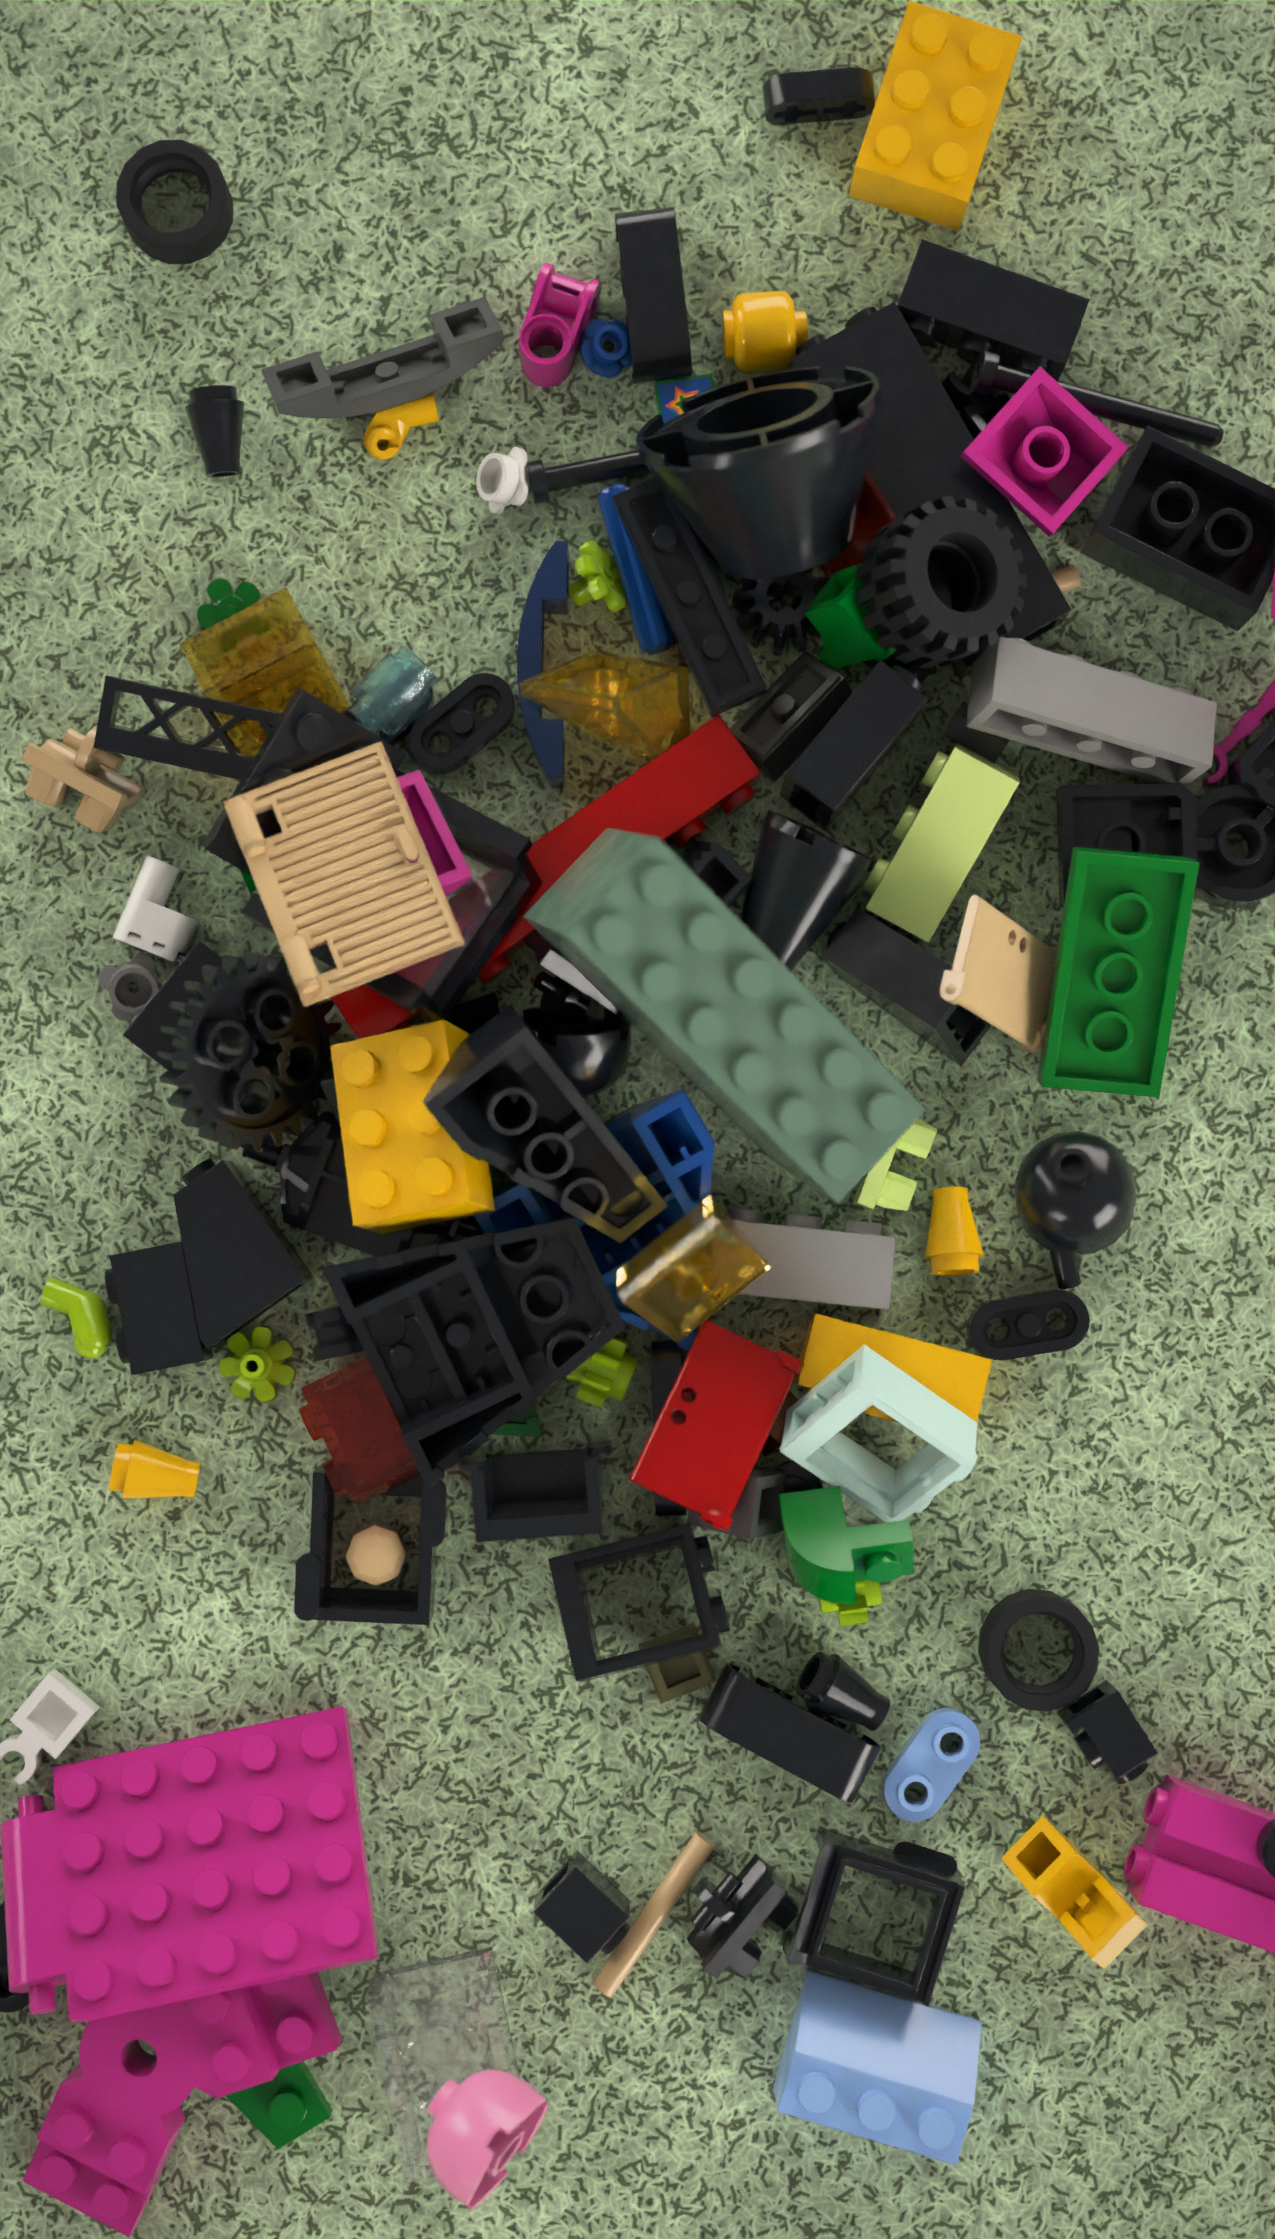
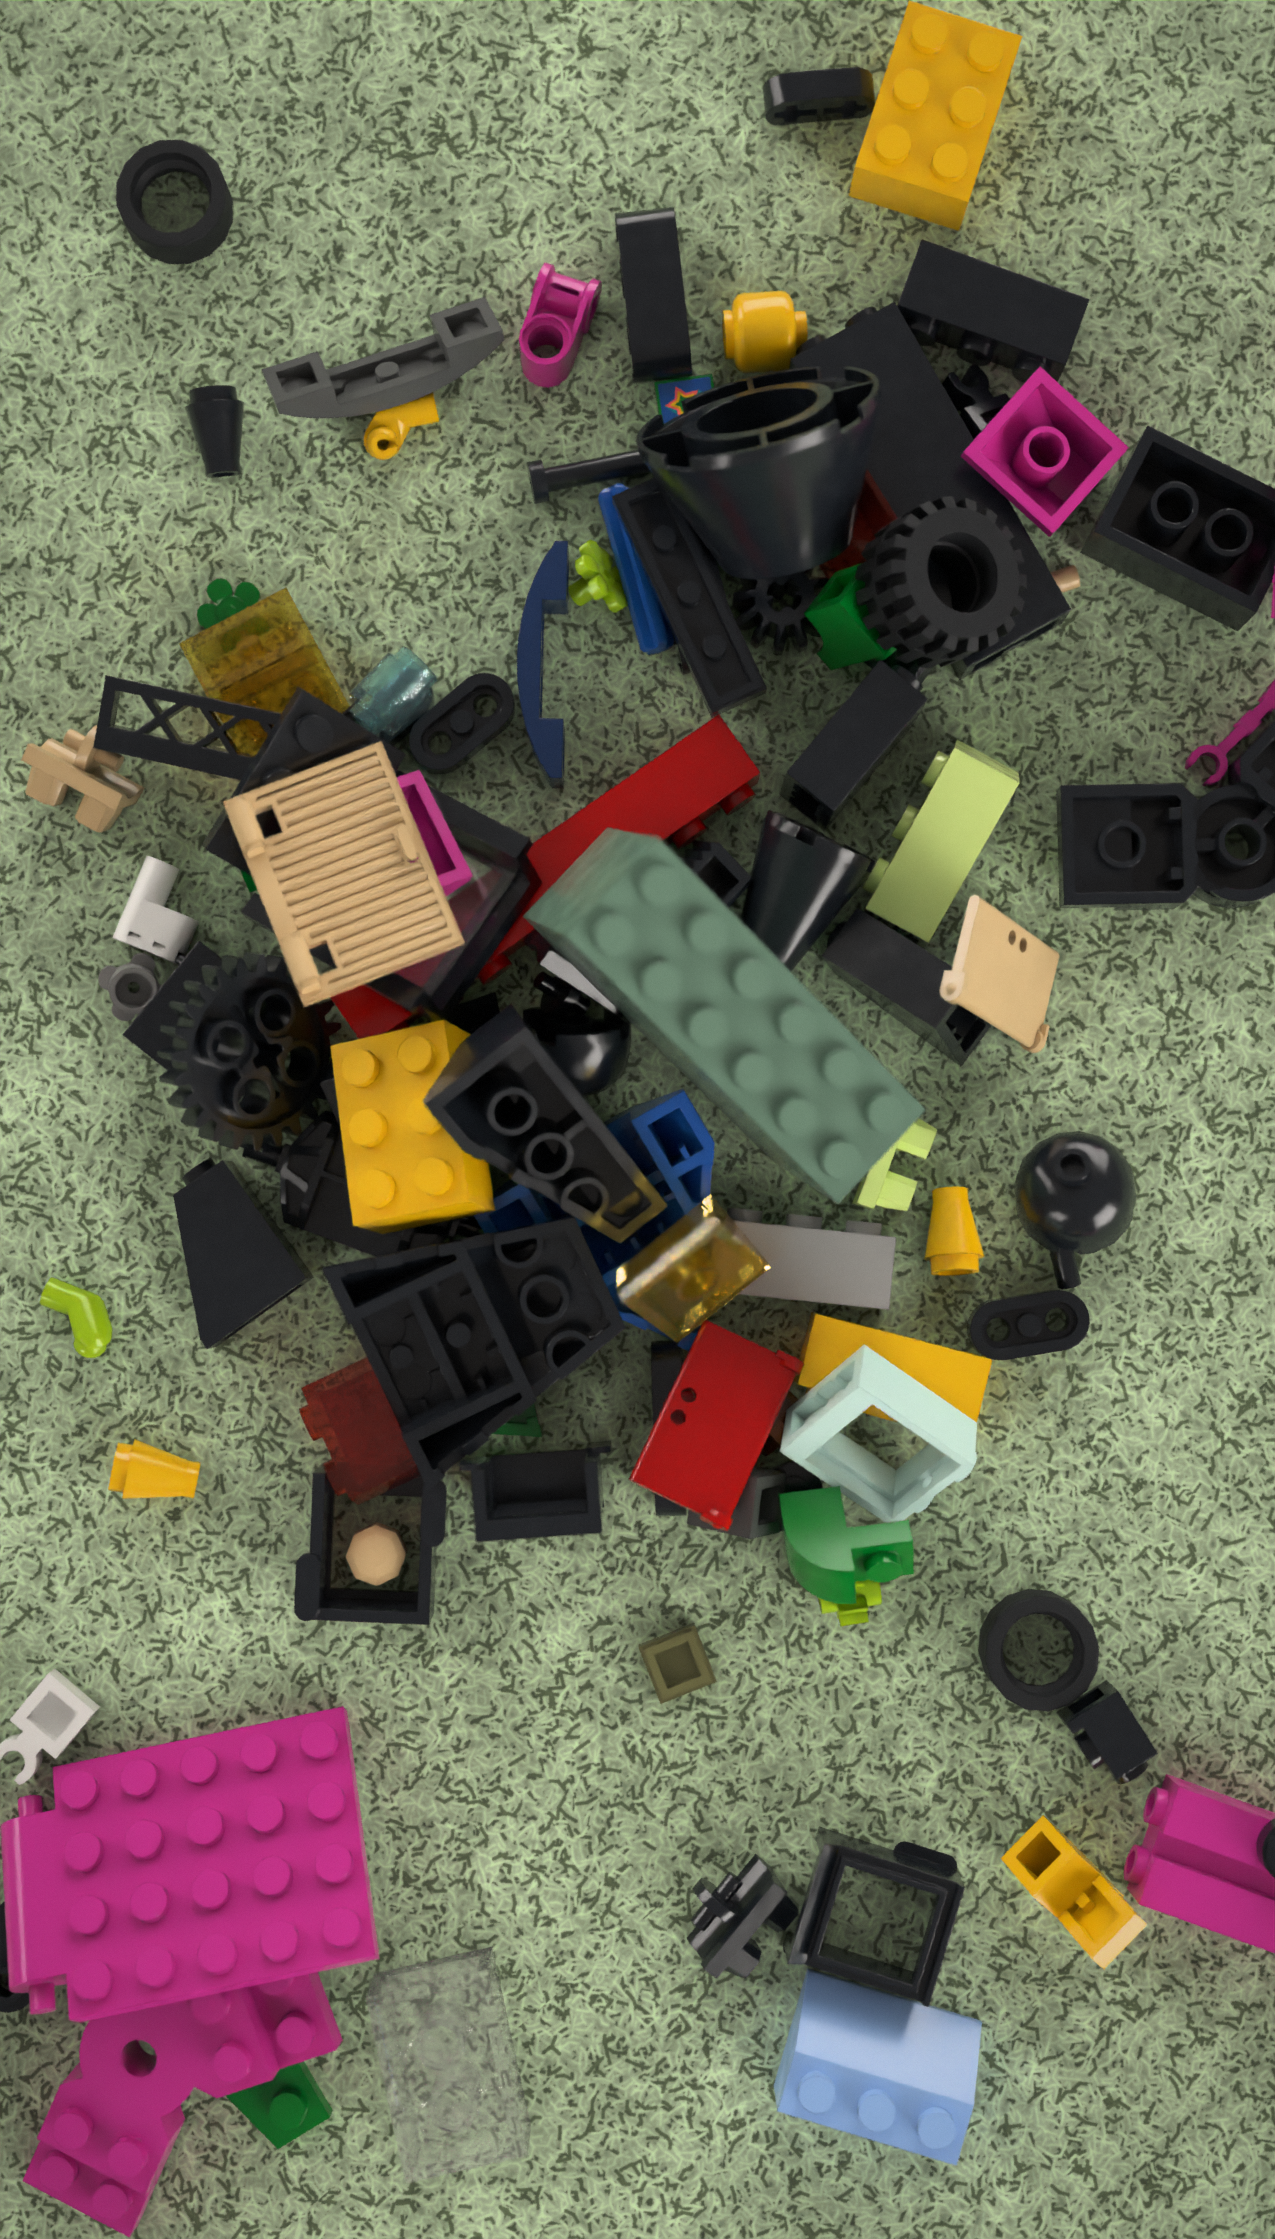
black brick [105,1242,213,1375] -> none
lime plant [219,1326,296,1402] -> none
black wheel [305,1306,364,1361] -> none
bright pink cylinder [427,2069,548,2210] -> none
white plate [476,447,530,514] -> none
clear yellow slope [519,651,690,758] -> none
black brick [533,1851,630,1964] -> none
black window [548,1523,730,1682] -> none
lime gear [566,1336,638,1409] -> none
blue plate [579,318,632,377] -> none
tan bar [593,1831,716,1998] -> none
black beam [698,1663,881,1803] -> none
dark grey slope [730,650,852,782] -> none
black cone [796,1652,890,1731] -> none
light blue plate [882,1708,980,1822] -> none
black plate [944,701,1009,764] -> none
light grey brick [966,637,1217,787] -> none
black bar [970,350,1224,447] -> none
green plate [1037,847,1199,1098] -> none

